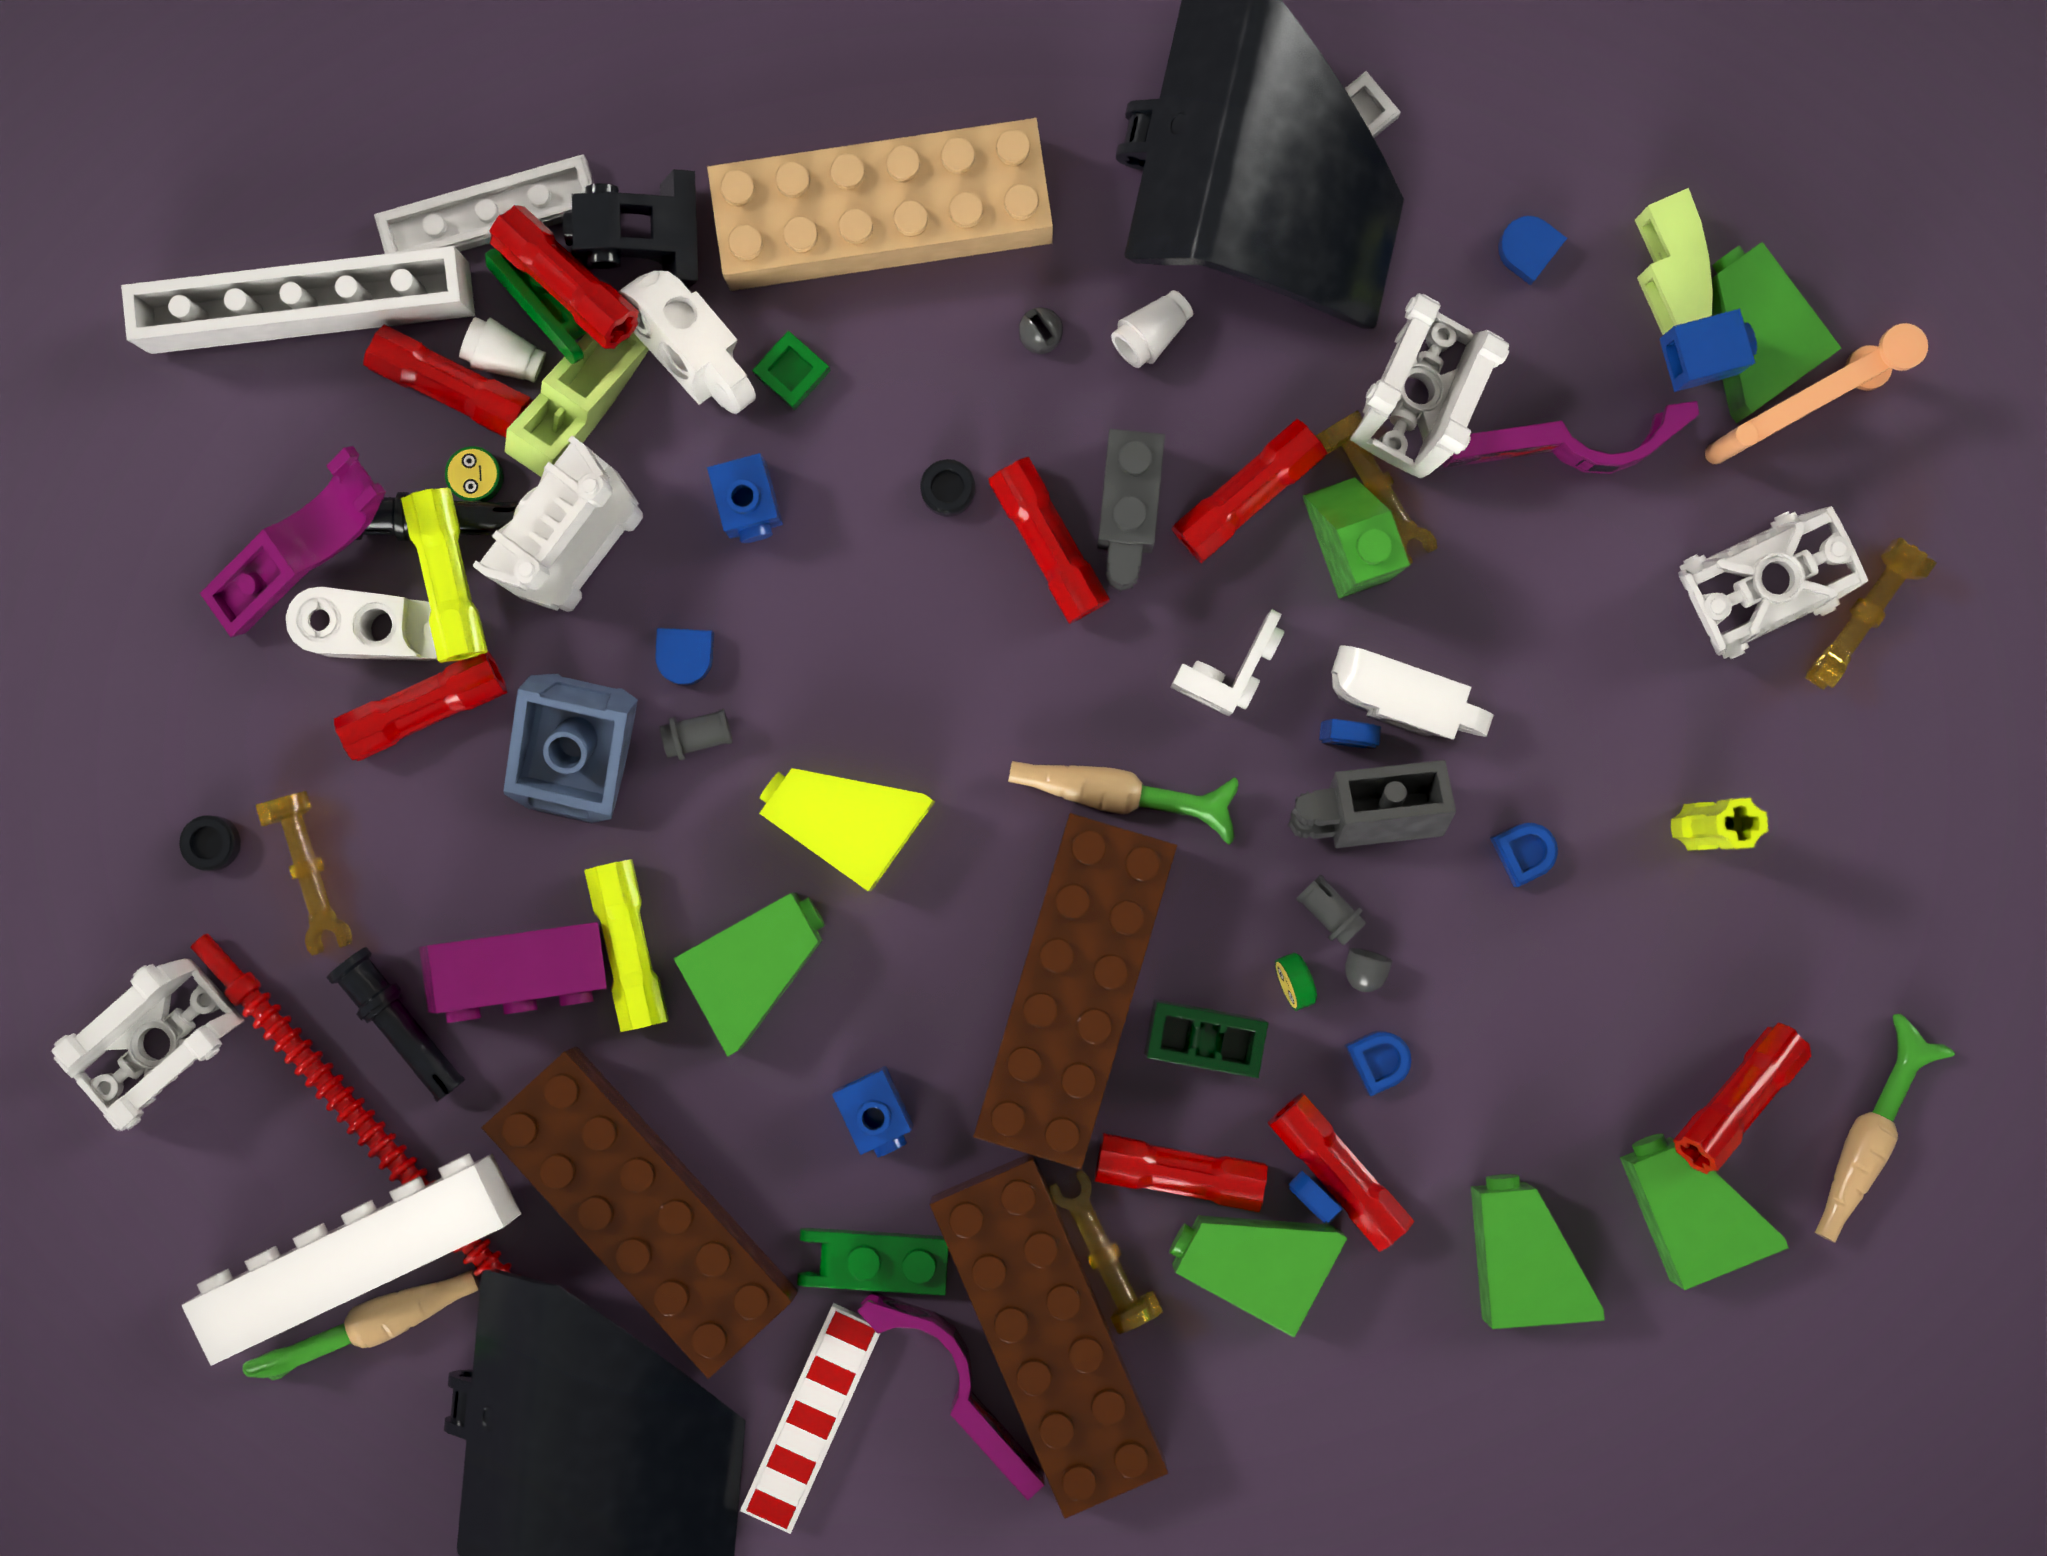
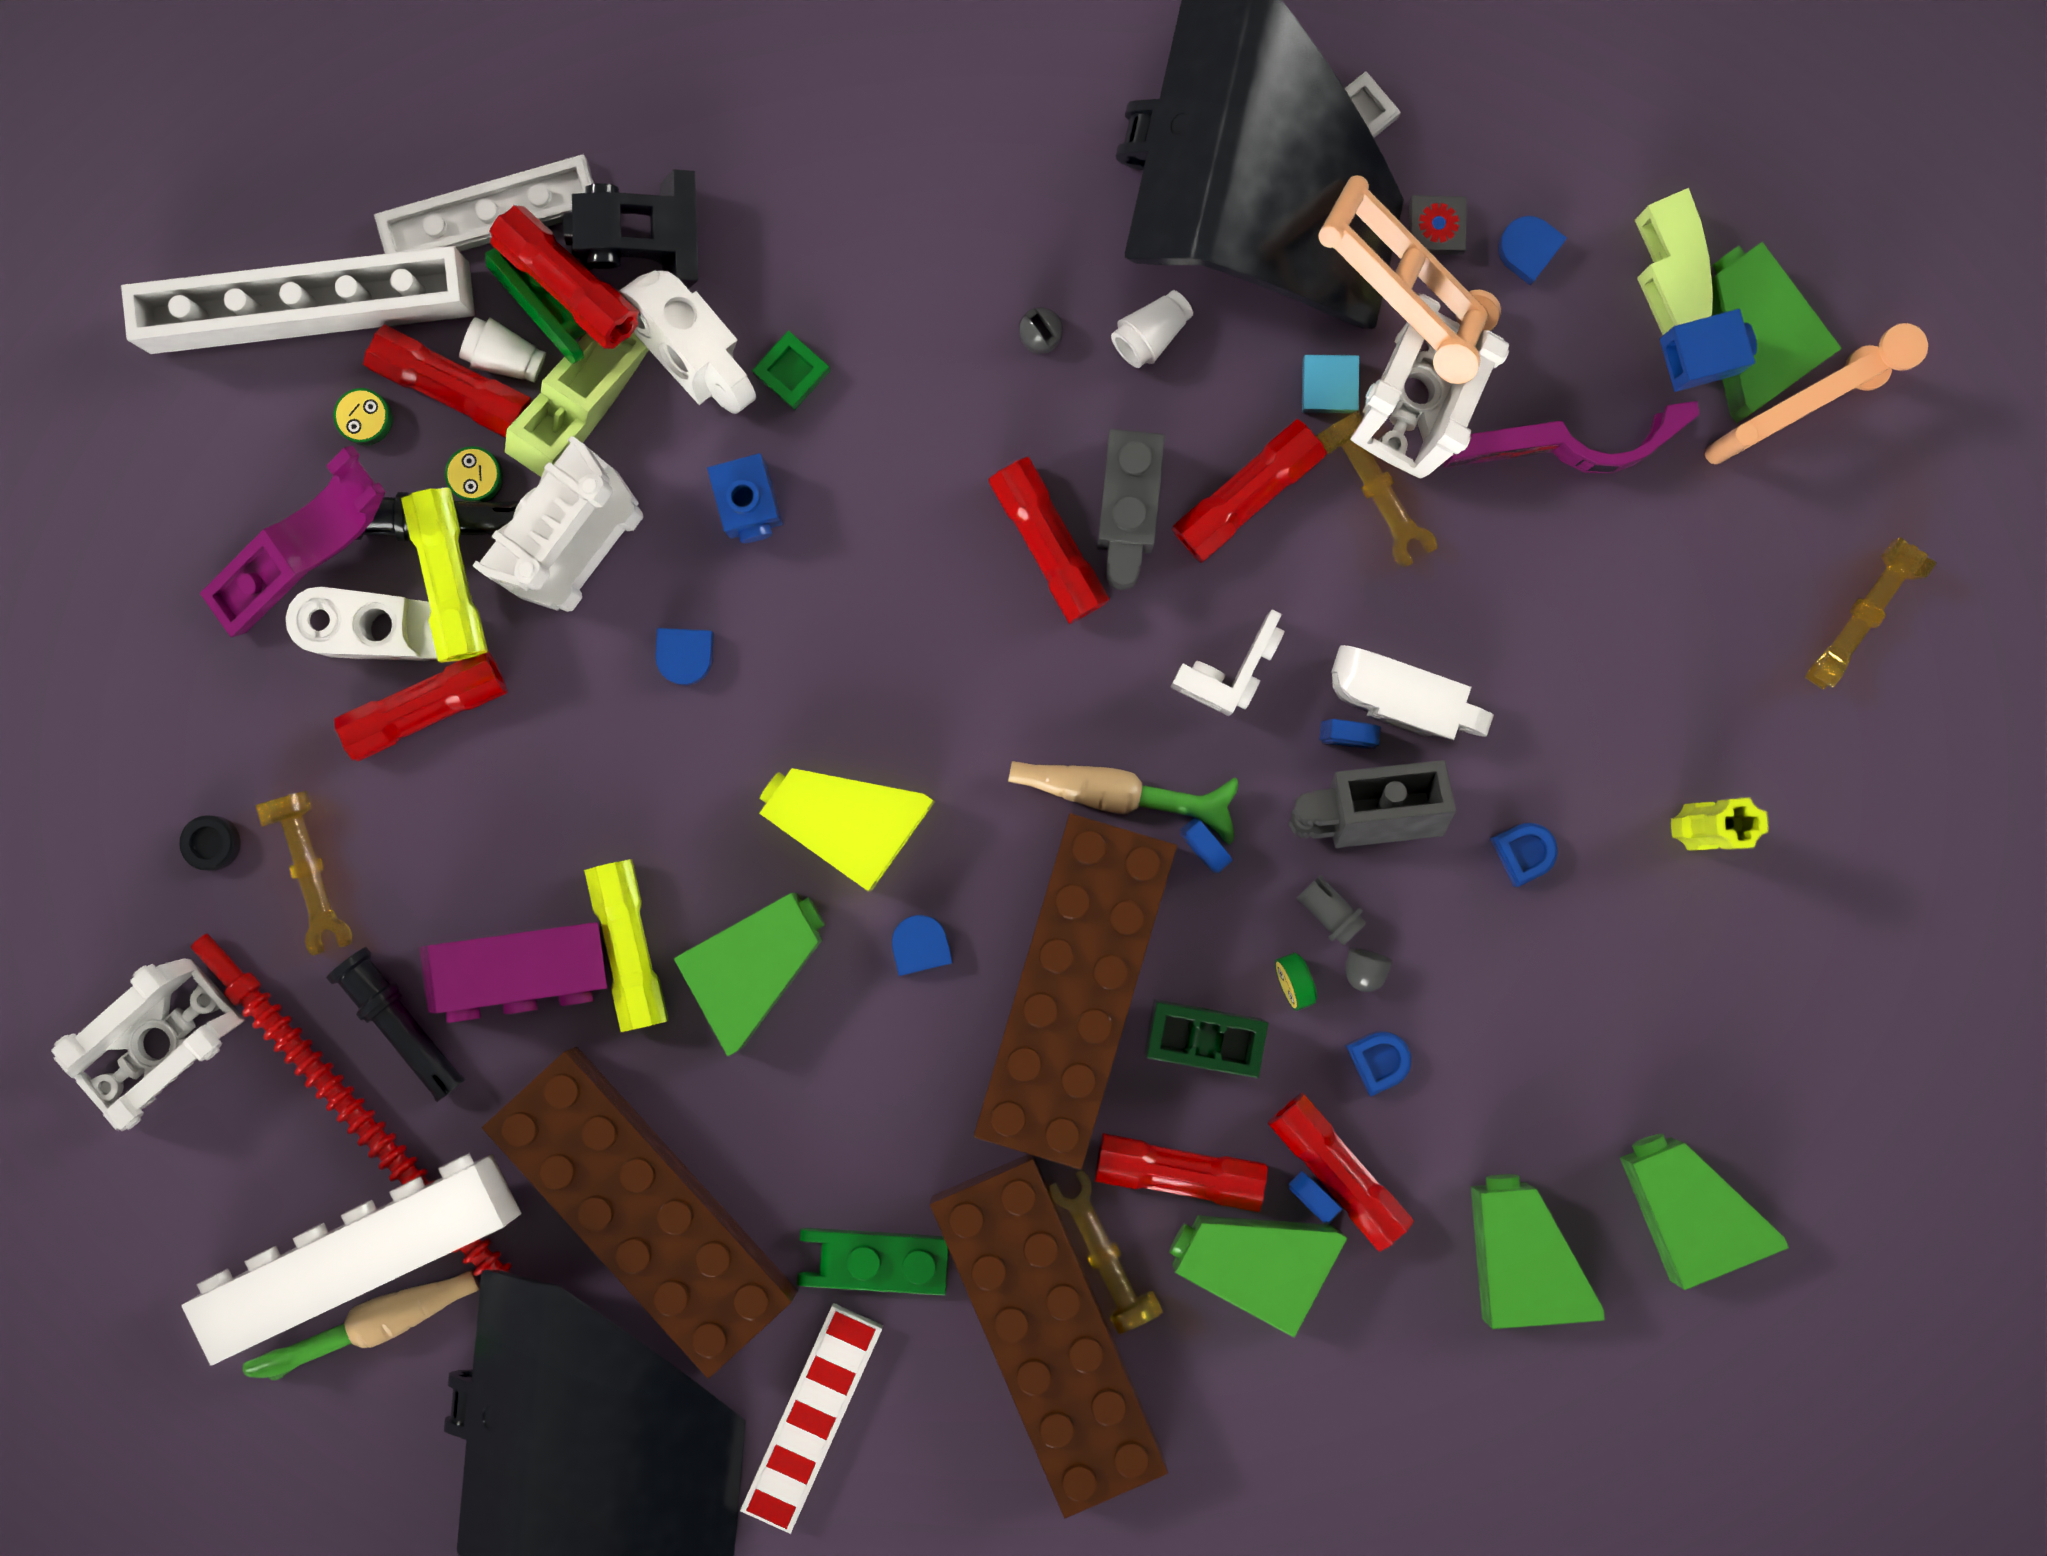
sand blue slope [503,674,638,823] -> none
dark grey pin [660,709,733,761] -> none
tan brick [707,118,1053,291] -> none
blue brick [832,1066,914,1158] -> none
magenta piece [858,1292,1044,1501] -> none
black tile [920,459,975,517] -> none
bright green slope [1303,477,1410,599] -> none
red axle [1673,1022,1812,1174] -> none
white piece [1678,506,1868,659] -> none
tan piece [1814,1014,1955,1243] -> none
none -> tile [333,388,393,446]
none -> blue tile [892,915,953,976]
none -> blue tile [1179,818,1233,873]
none -> medium azure tile [1302,355,1359,413]
none -> light nougat piece [1319,175,1501,384]
none -> dark grey tile [1409,195,1467,255]

